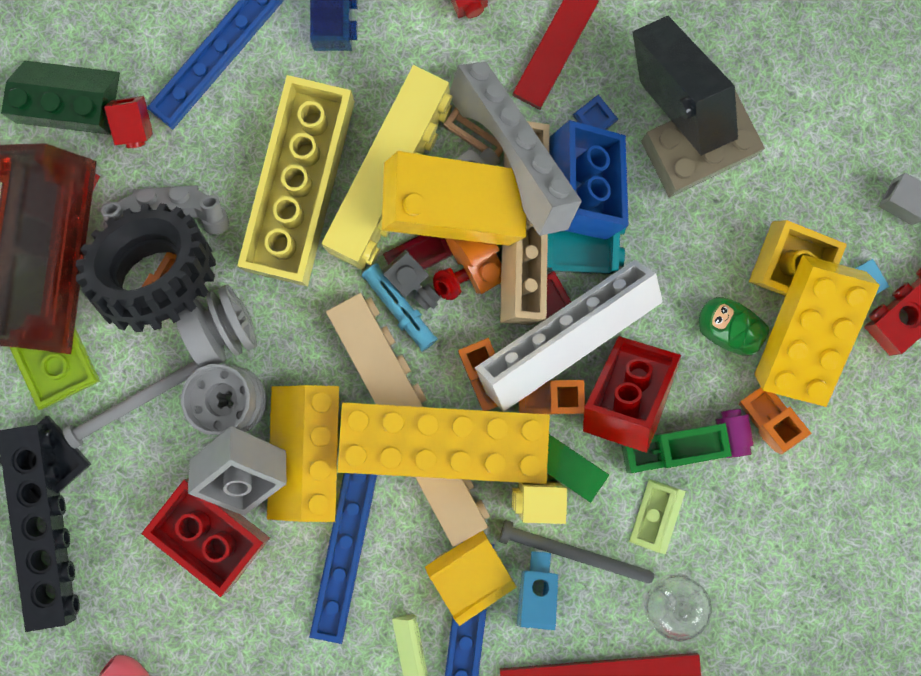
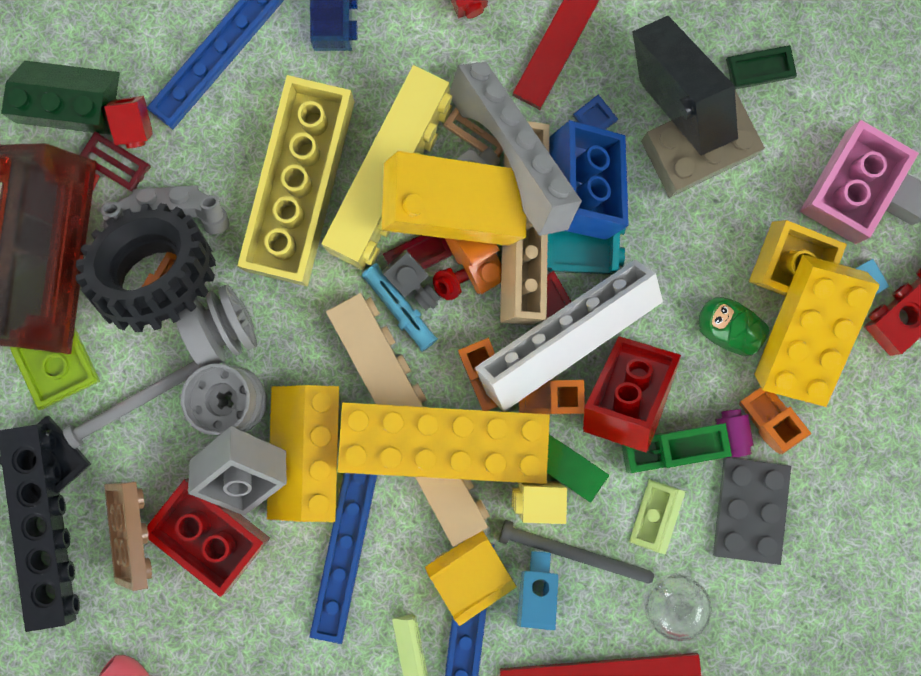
none -> dark red tile [78,132,151,192]
none -> medium nougat plate [104,482,152,591]
none -> dark grey plate [713,458,791,565]
none -> dark green tile [726,45,797,90]
none -> bright pink brick [799,120,919,244]

